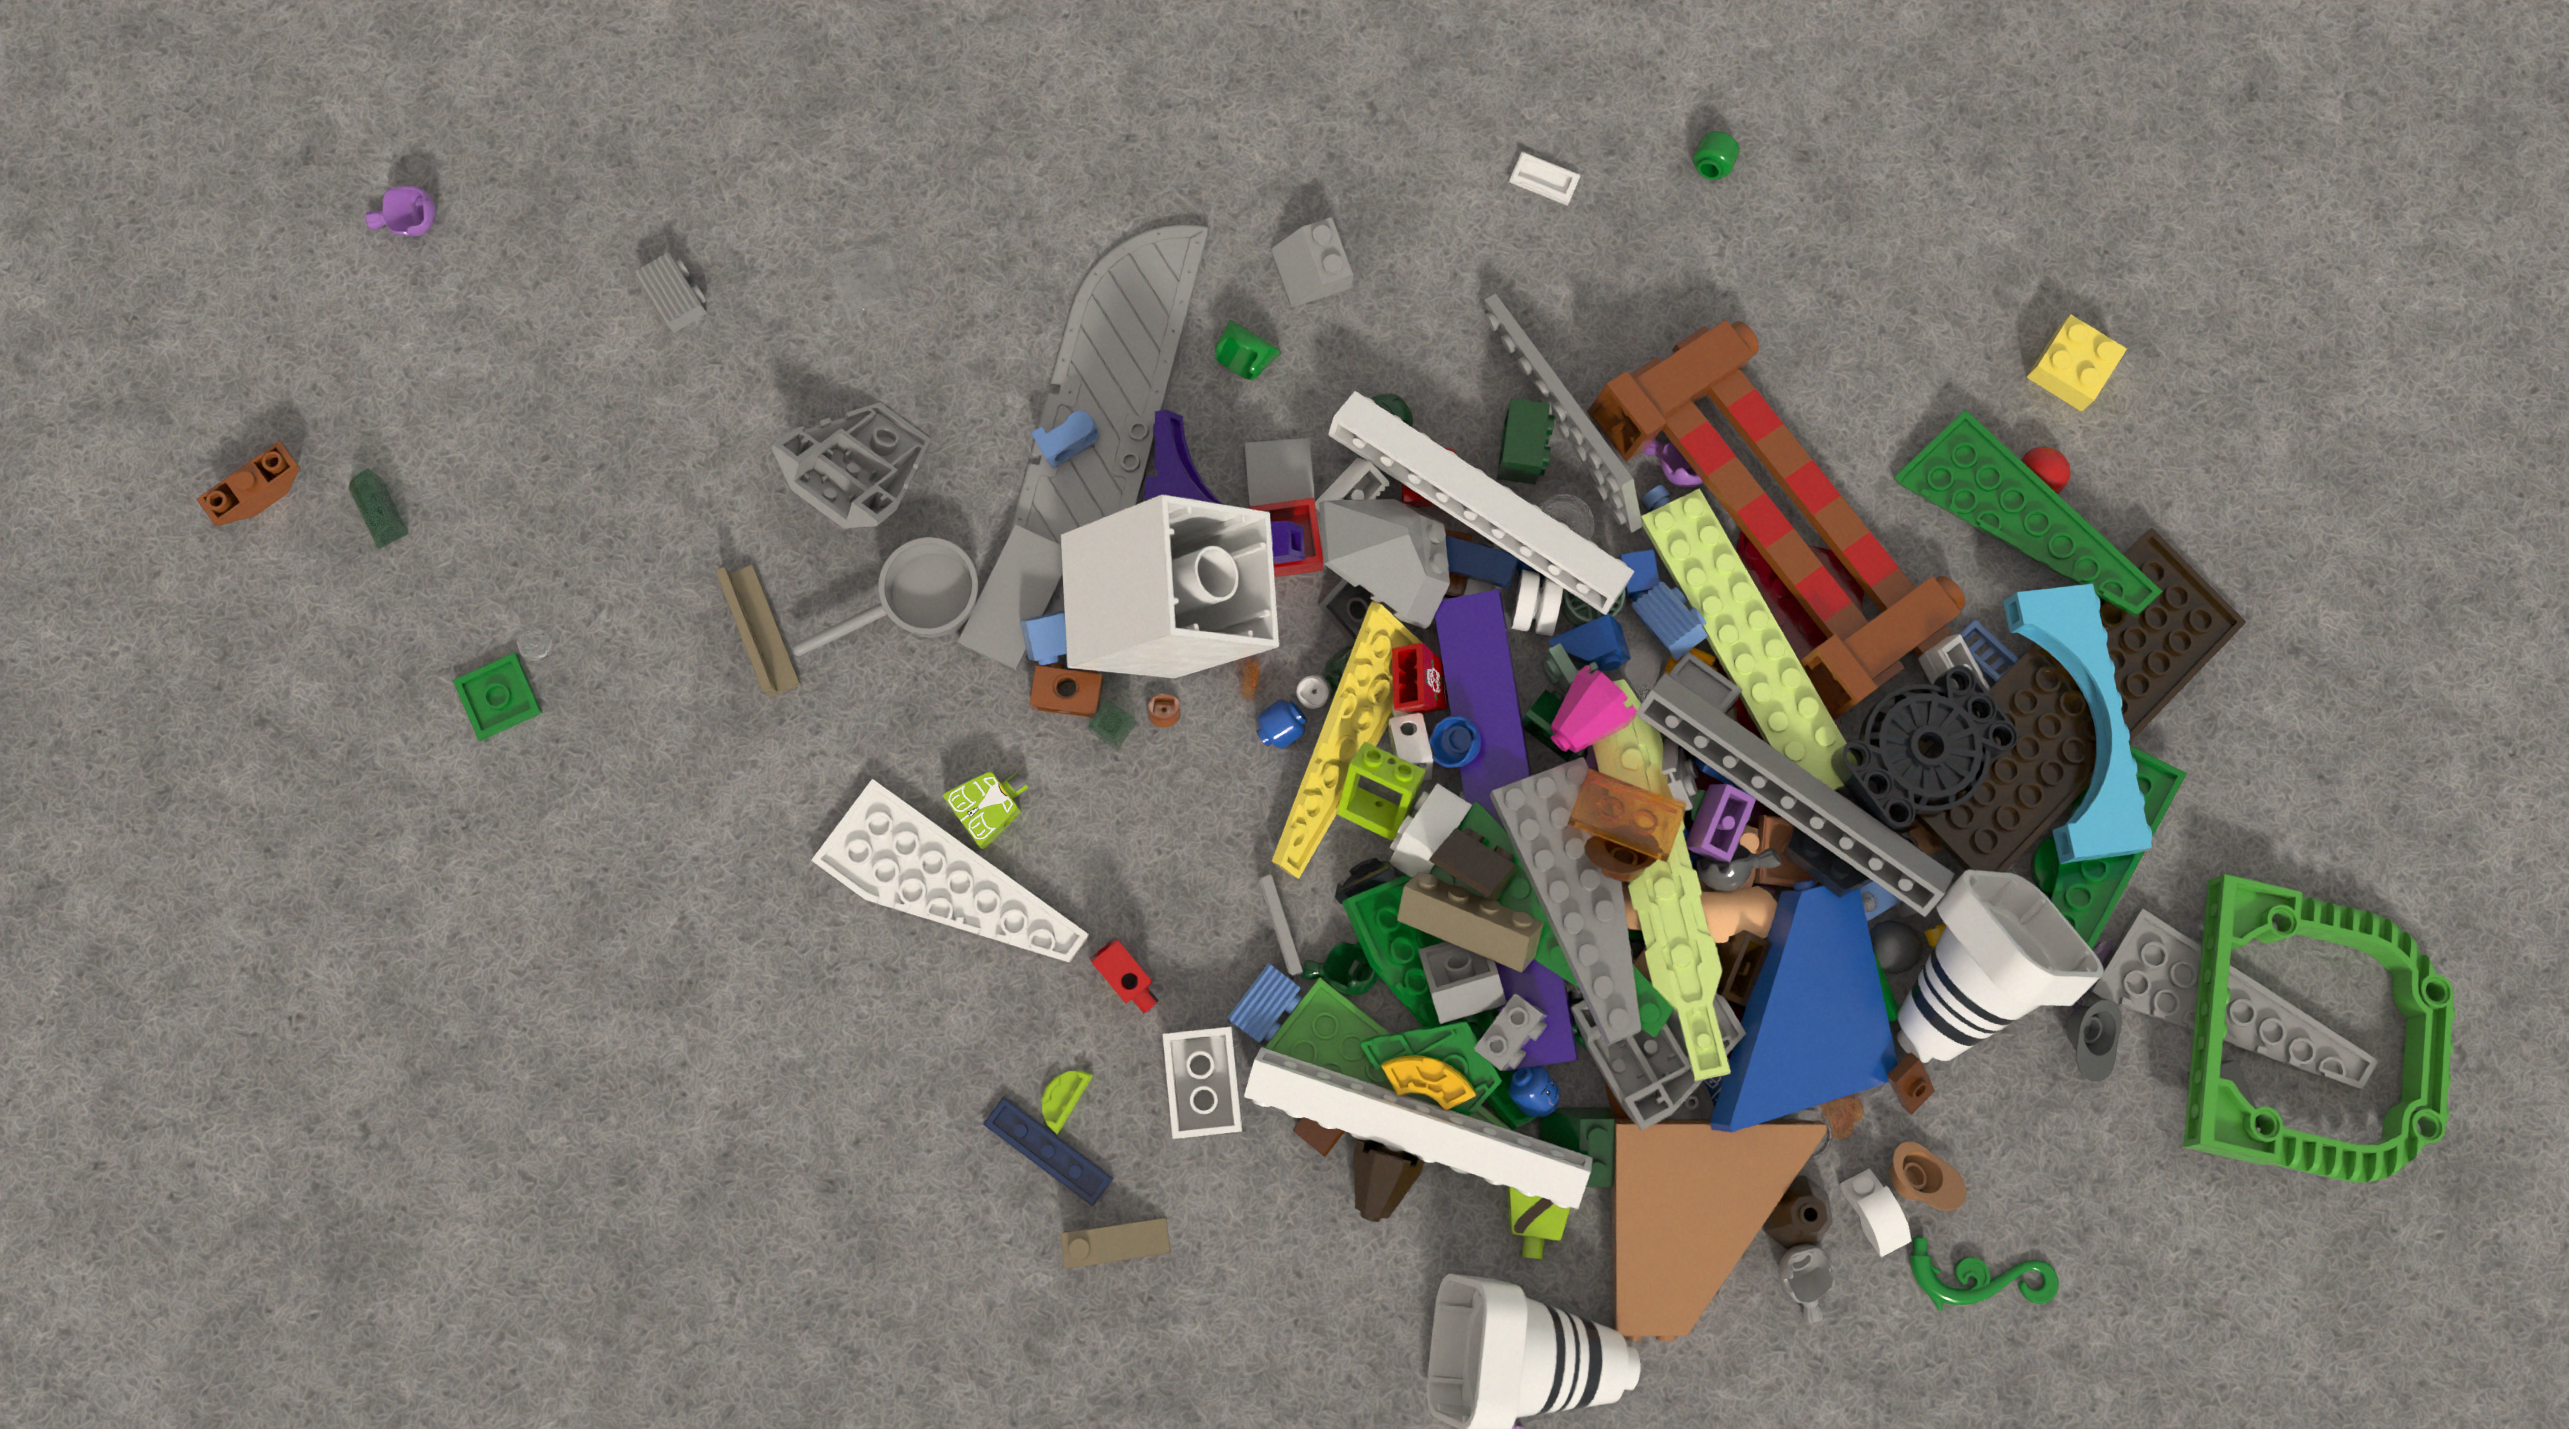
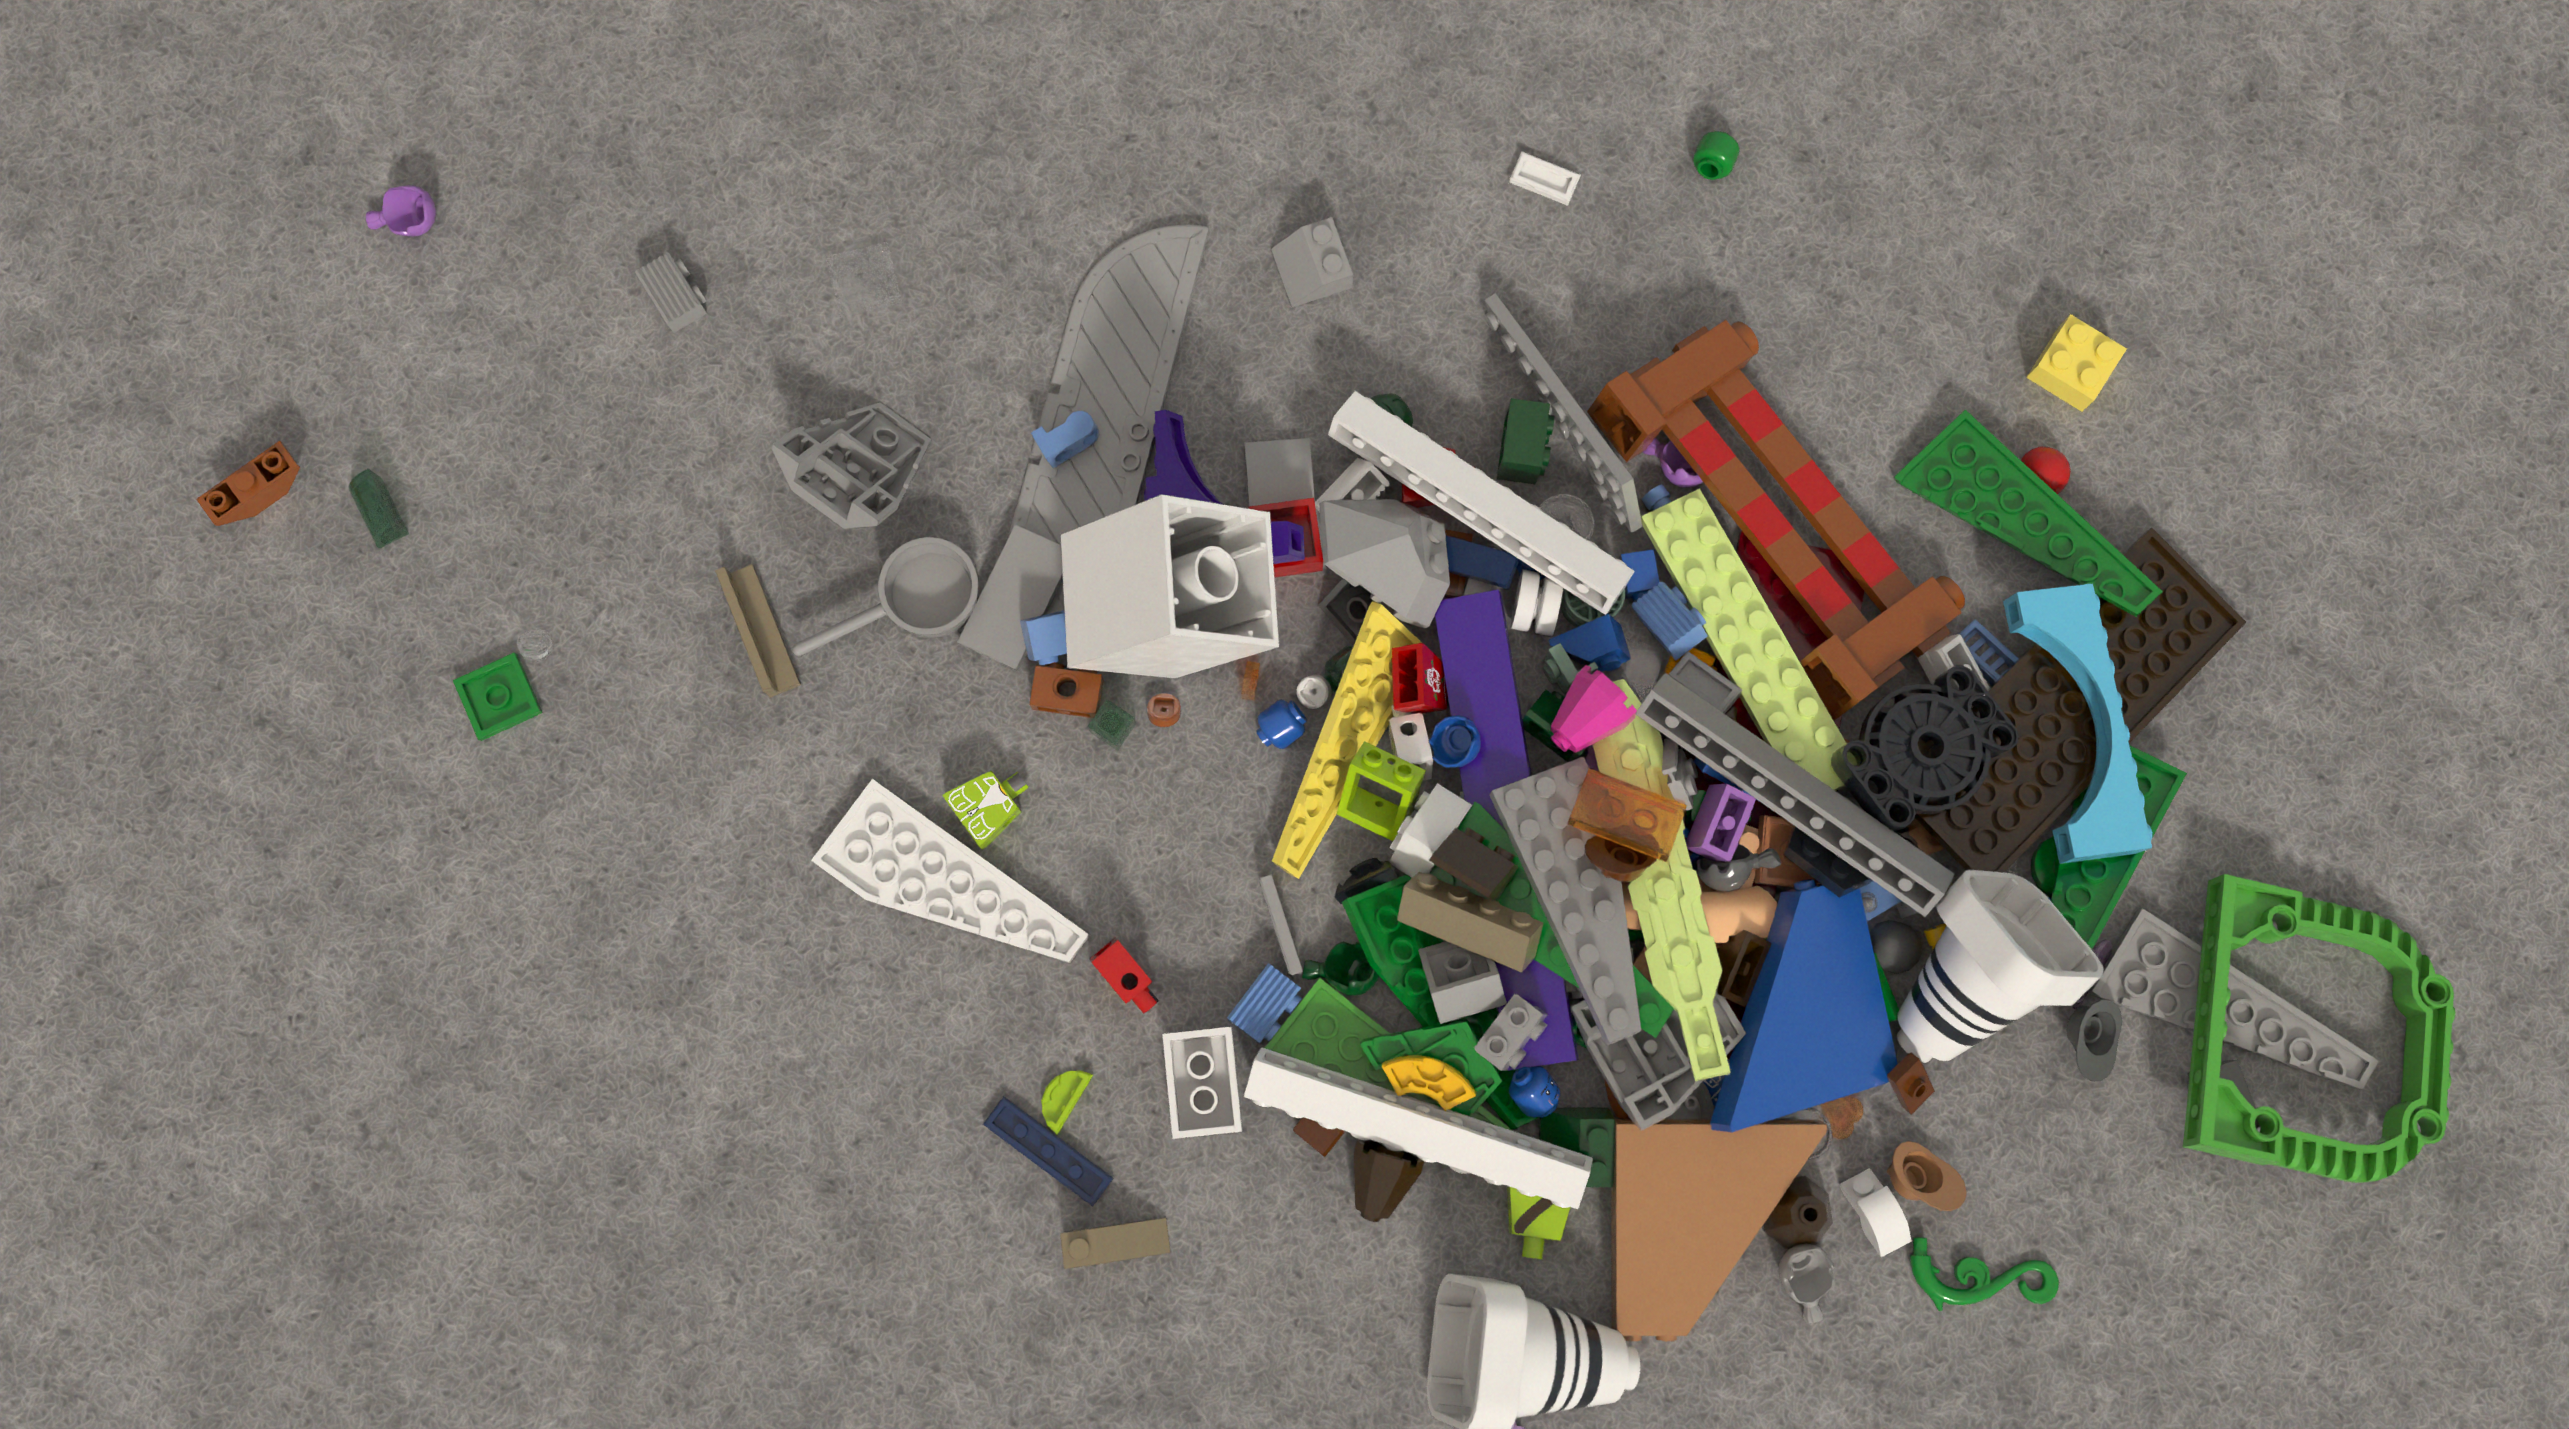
green hair [1214,320,1282,381] -> none

